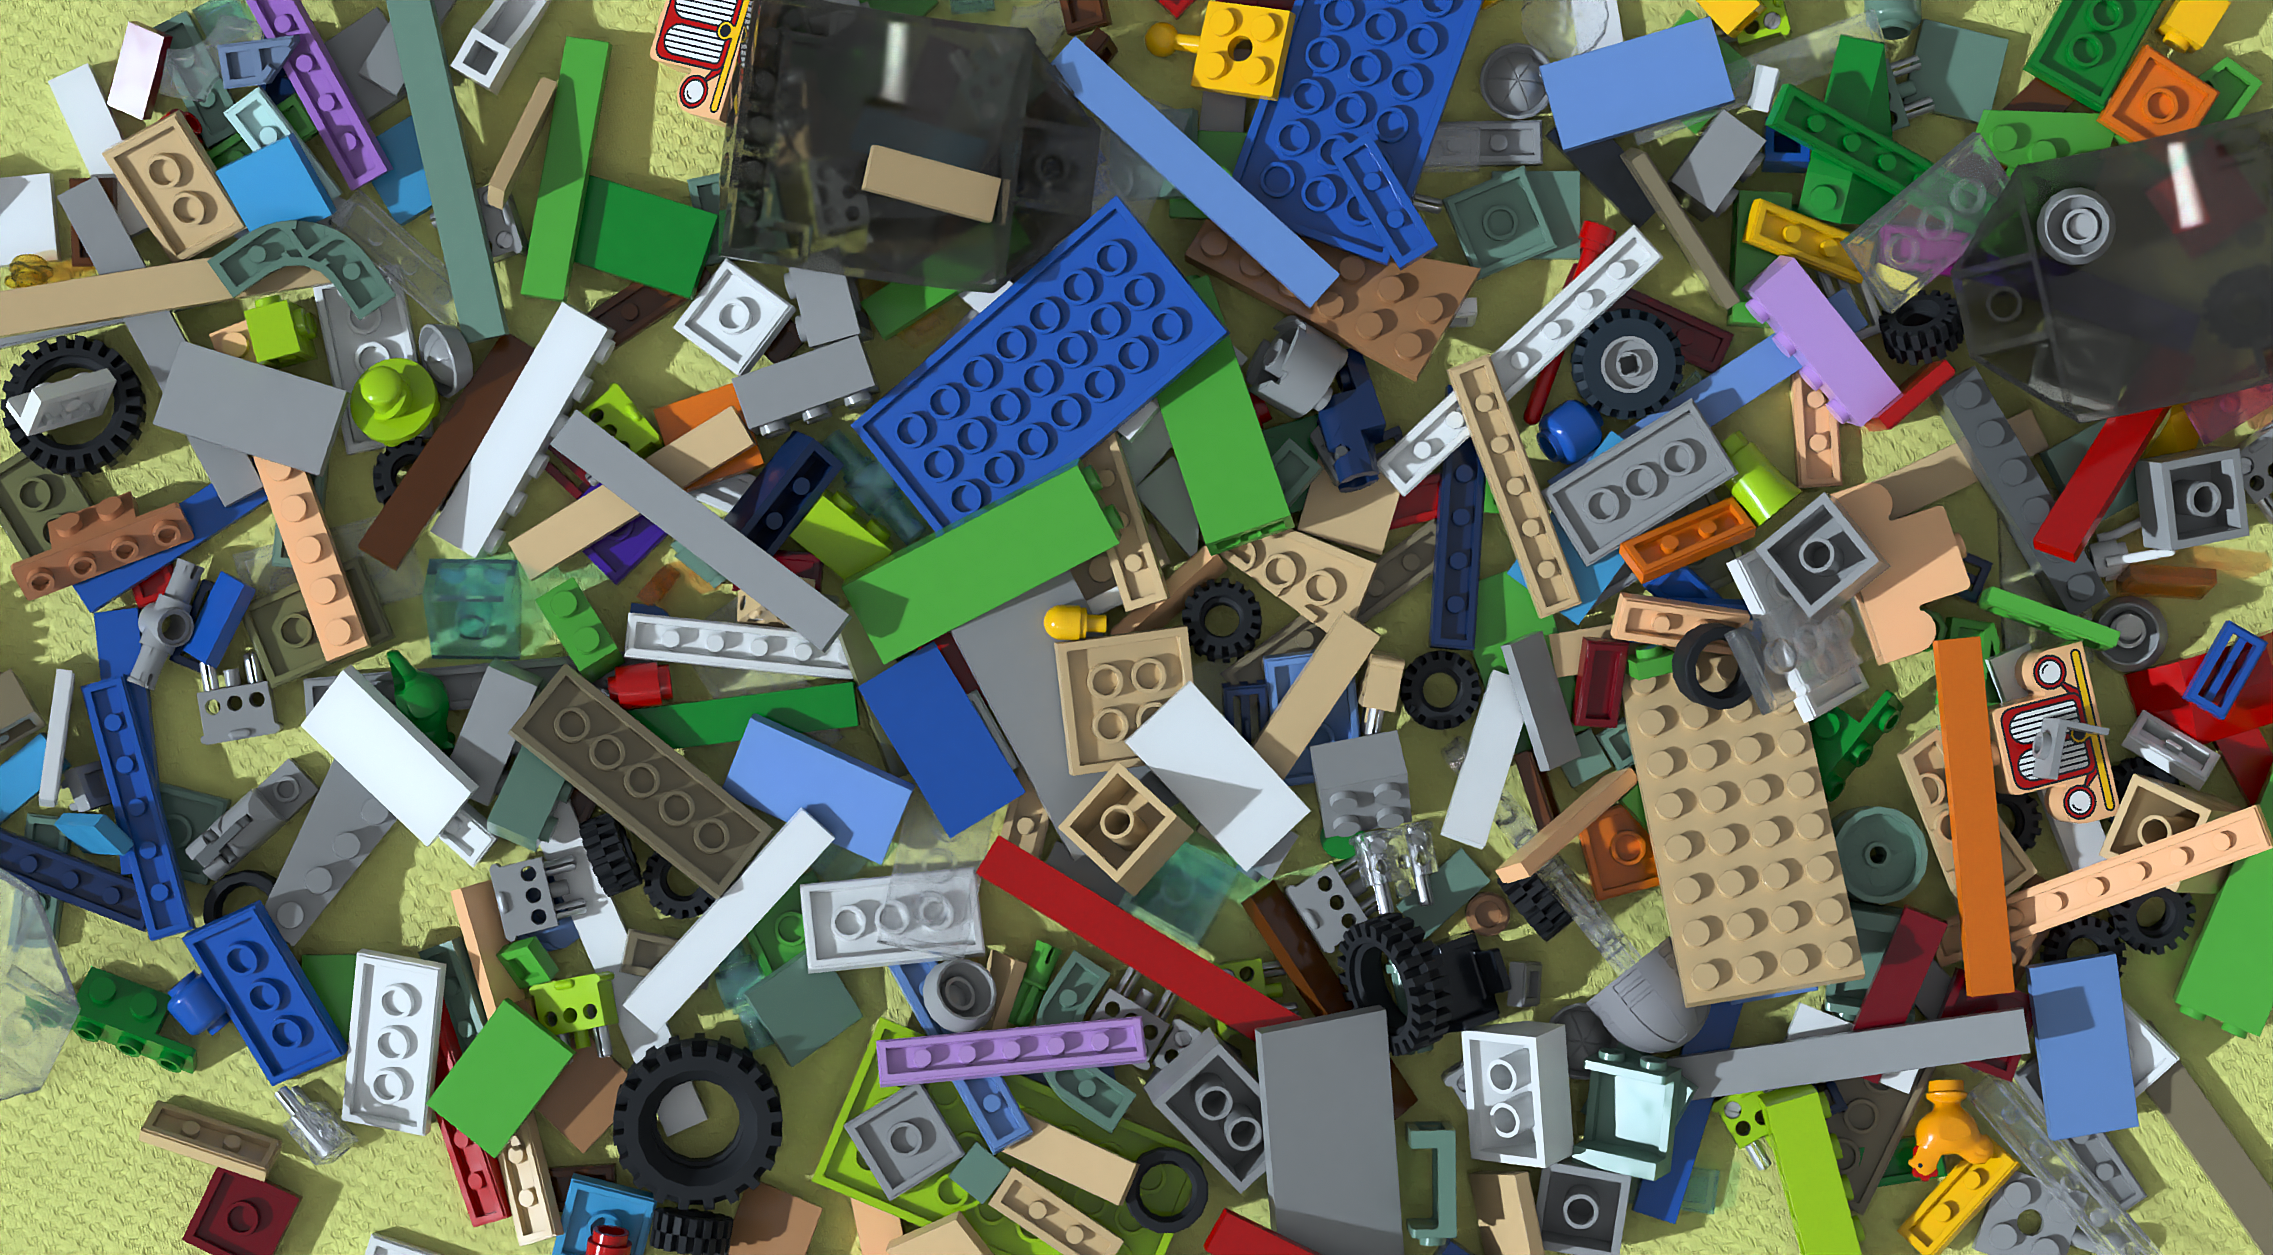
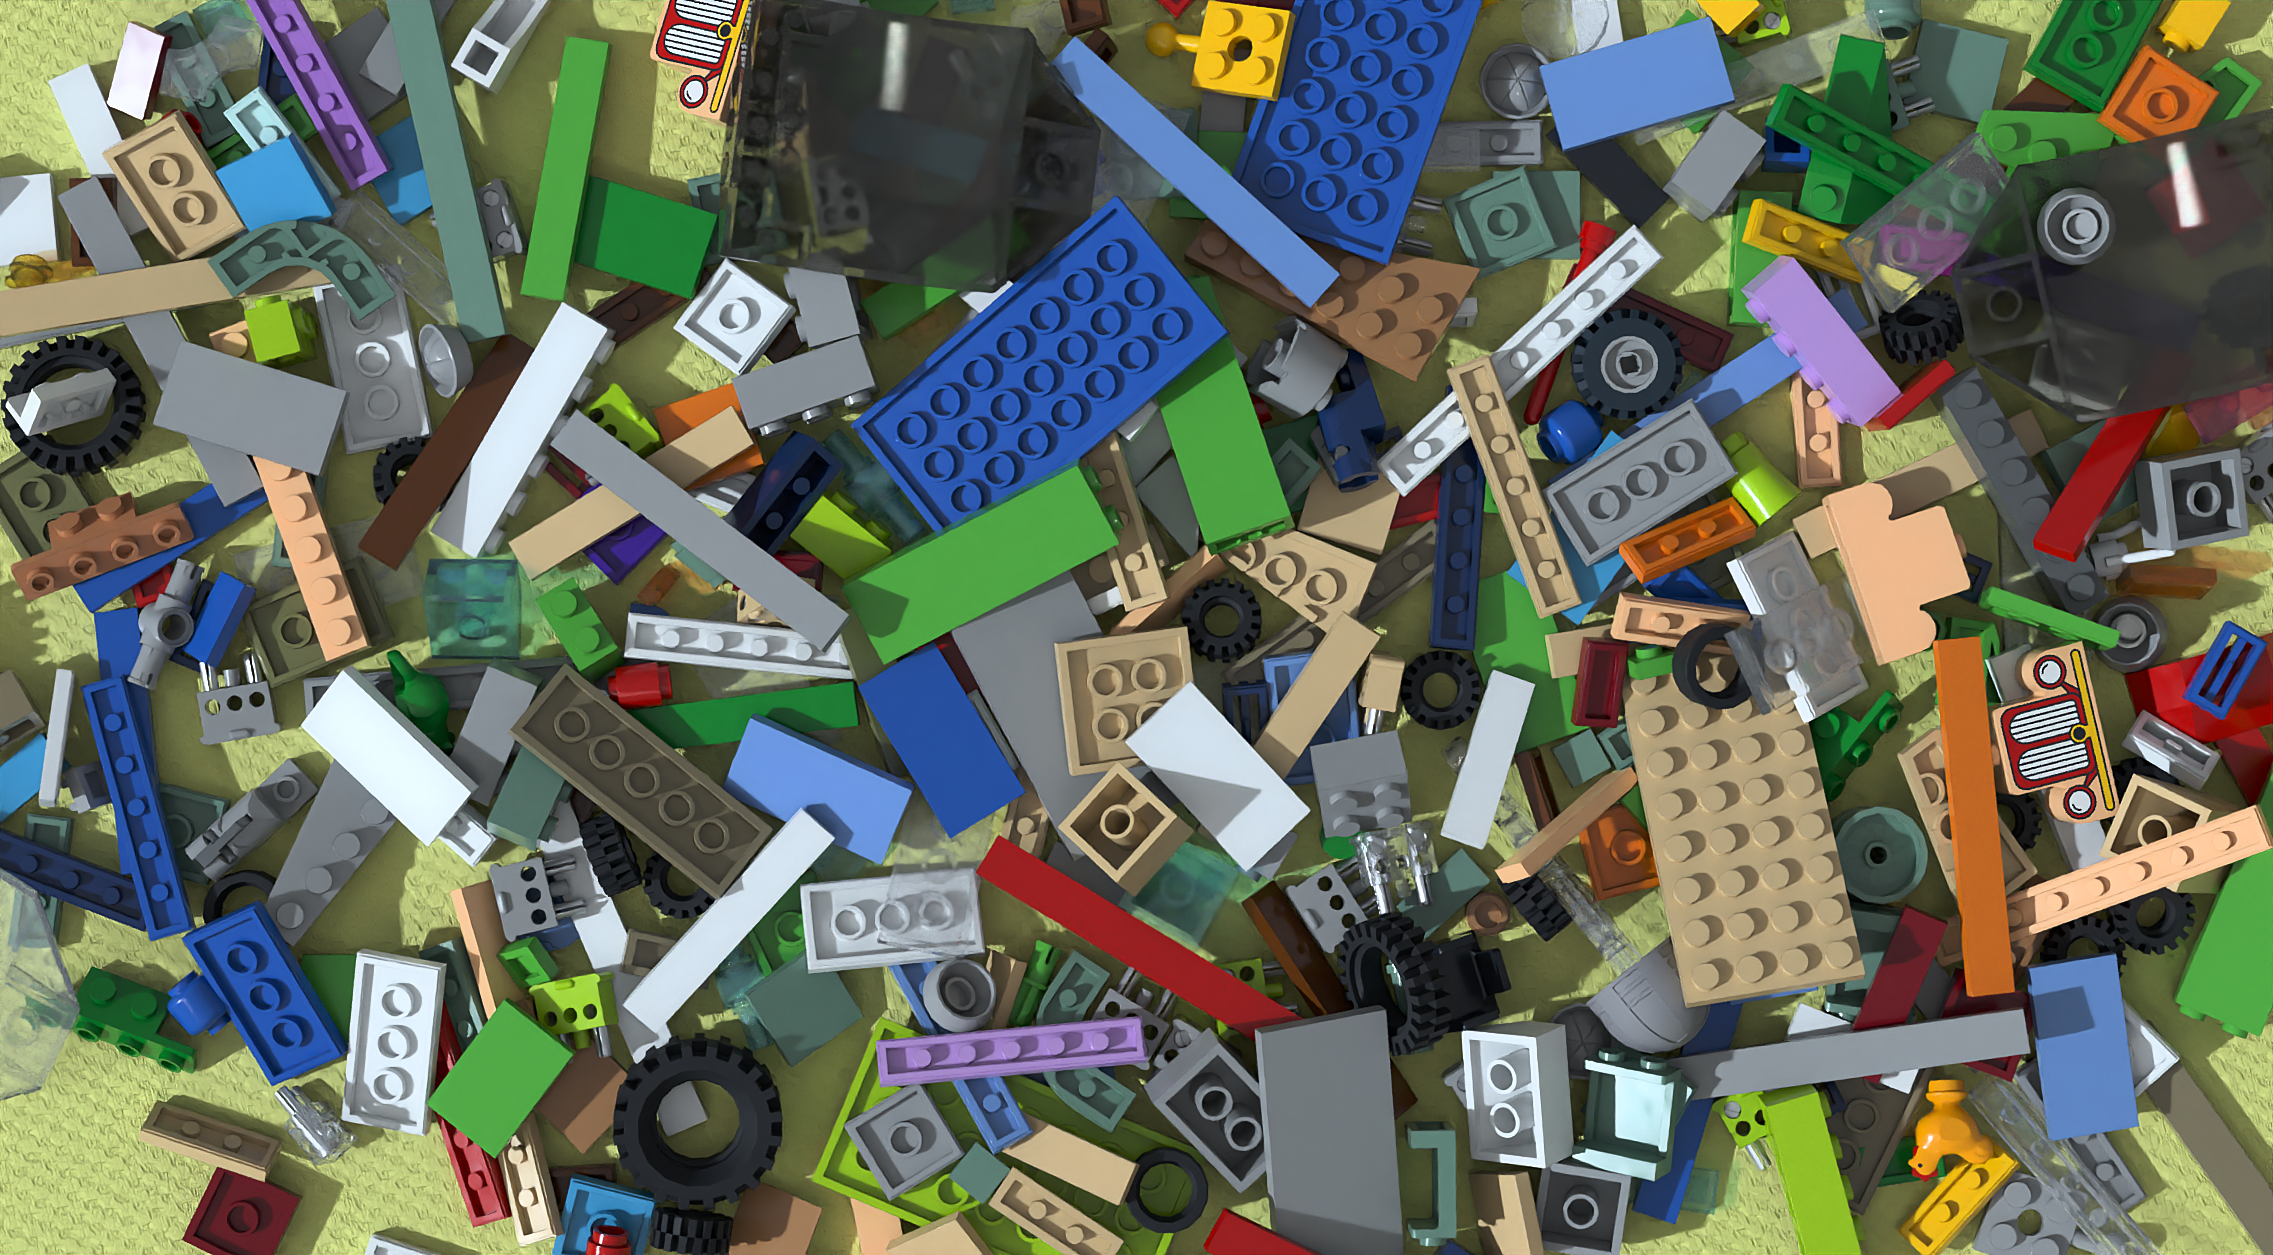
dark azure tile [54,813,134,856] -> none
sand blue tile [217,35,300,89] -> none
lime plate [350,358,440,447] -> none
tan tile [487,77,558,210] -> none
tan tile [861,145,1001,223] -> none
yellow cylinder [1044,604,1107,641] -> none
blue plate [1330,132,1438,271] -> none
light grey tile [1501,631,1581,771] -> none
light grey tile [1507,961,1542,1007] -> none
dark tan tile [1619,147,1740,310] -> none
white tile [1747,64,1780,113] -> none
light grey brick [1755,492,1890,622] -> none
light grey bracket [2032,718,2110,780] -> none

